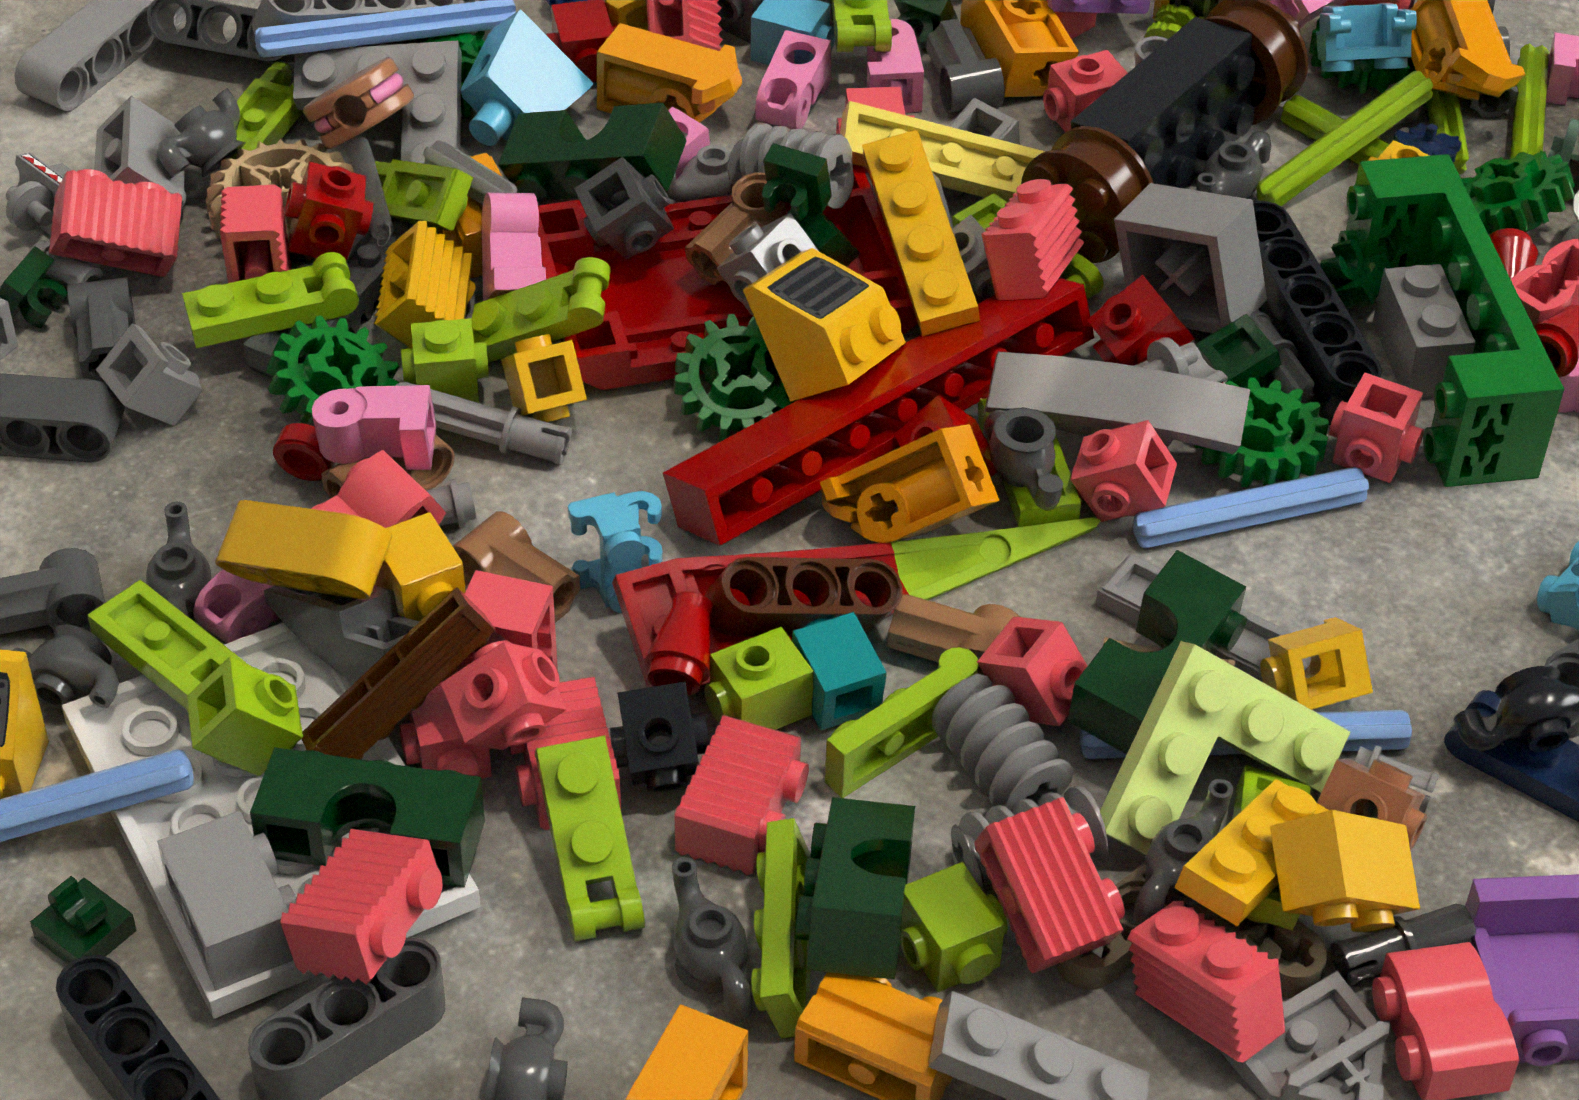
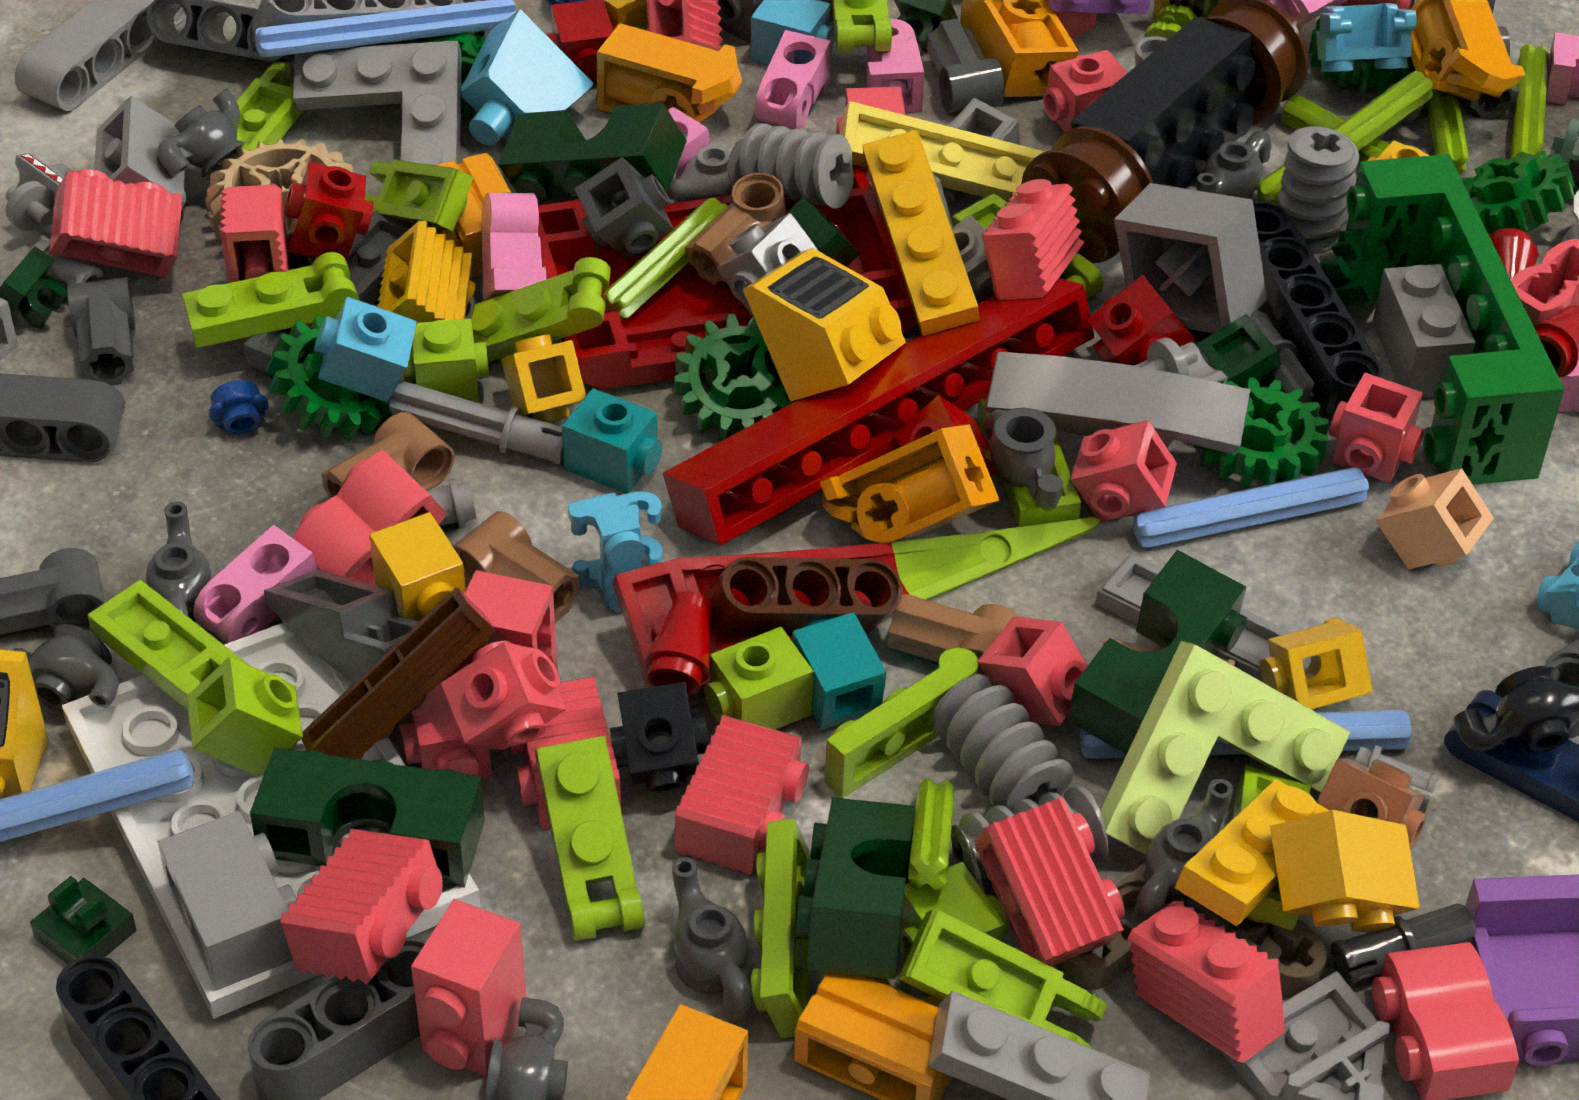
light grey brick [96,323,203,426] -> none
yellow beam [215,500,393,600] -> none
red tile [273,423,335,481] -> none
nougat head [303,57,414,149] -> none
bright pink leg [312,385,436,470] -> none
light grey piece [347,132,394,247] -> none
light grey axle [422,140,518,205] -> none
dark green tile [762,143,832,221] -> none
dark blue plant [1393,123,1462,162] -> none
none -> blue plate [208,380,269,435]
none -> medium azure brick [314,297,417,402]
none -> coral brick [411,899,527,1077]
none -> teal brick [562,388,662,494]
none -> lime axle [602,198,727,320]
none -> lime hinge [898,909,1107,1048]
none -> lime axle [908,777,955,891]
none -> light grey piece [1278,126,1360,254]
none -> light nougat brick [1375,468,1494,570]

